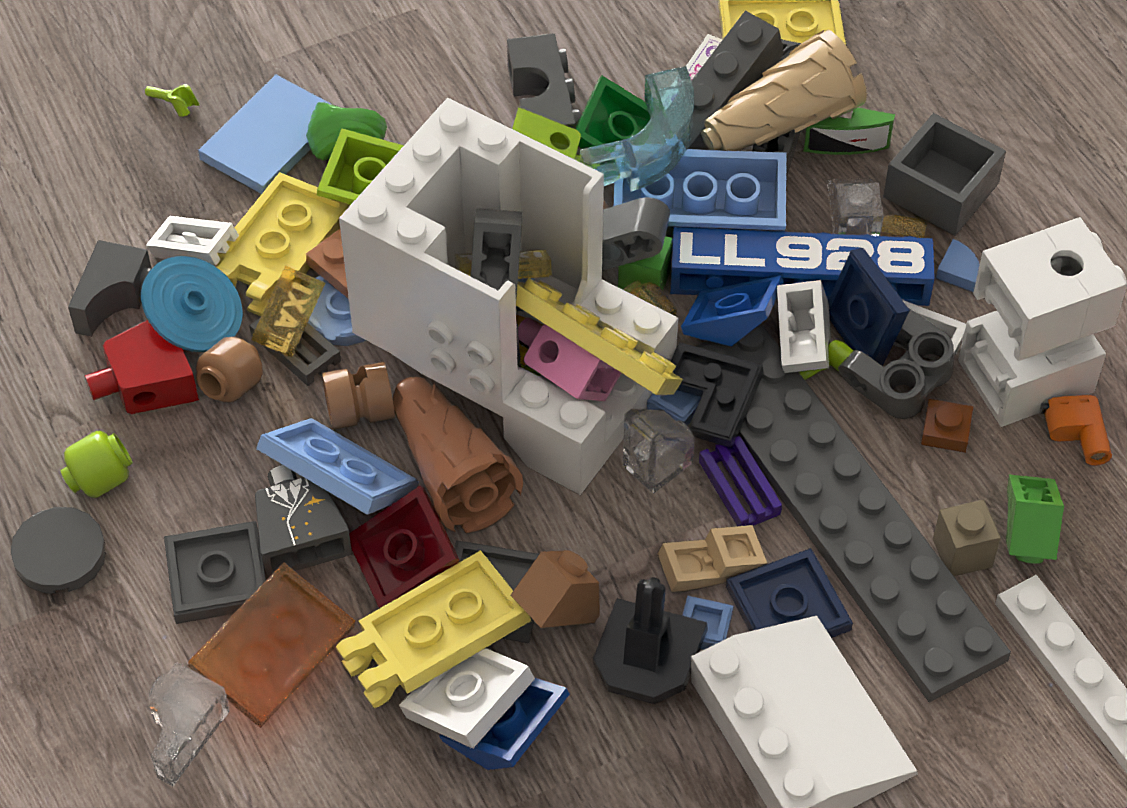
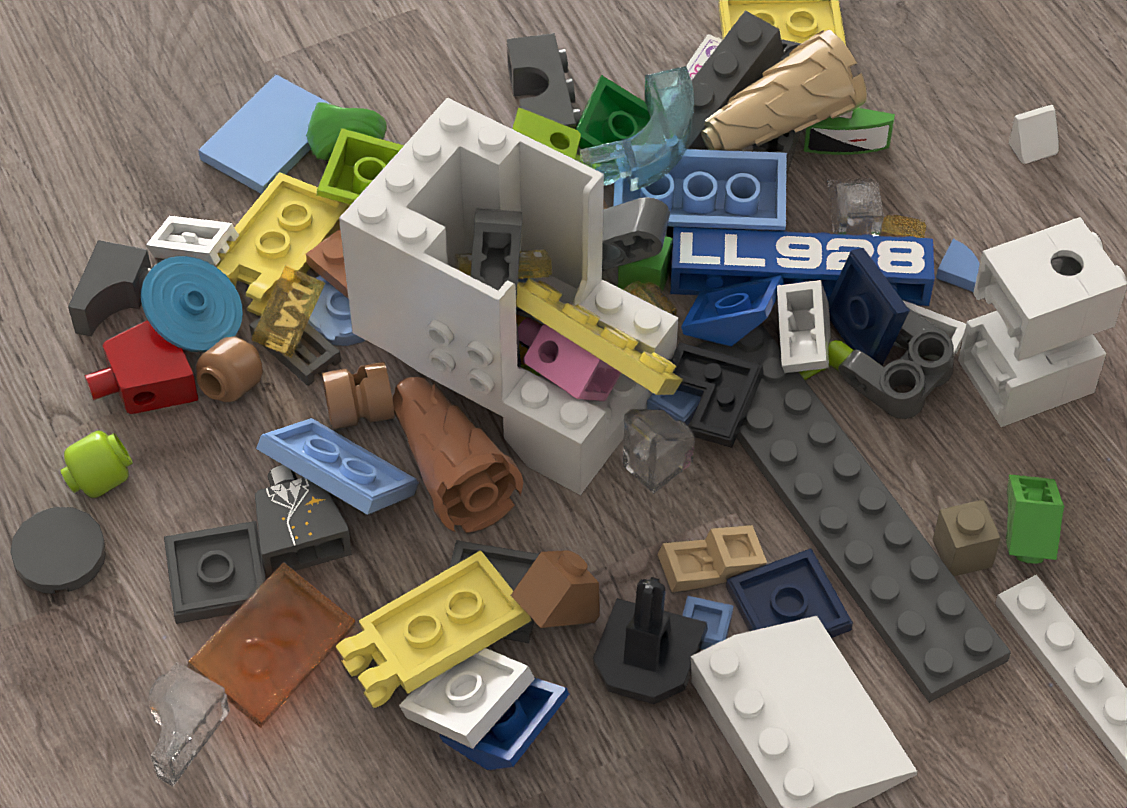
lime hand [145,84,200,117] -> none
dark red slope [349,485,460,609] -> none
dark purple tile [699,436,782,526] -> none
dark grey piece [883,113,1006,236] -> none
dark orange plate [921,399,973,453] -> none
orange piece [1040,395,1112,466] -> none
none -> white slope [1009,105,1059,164]

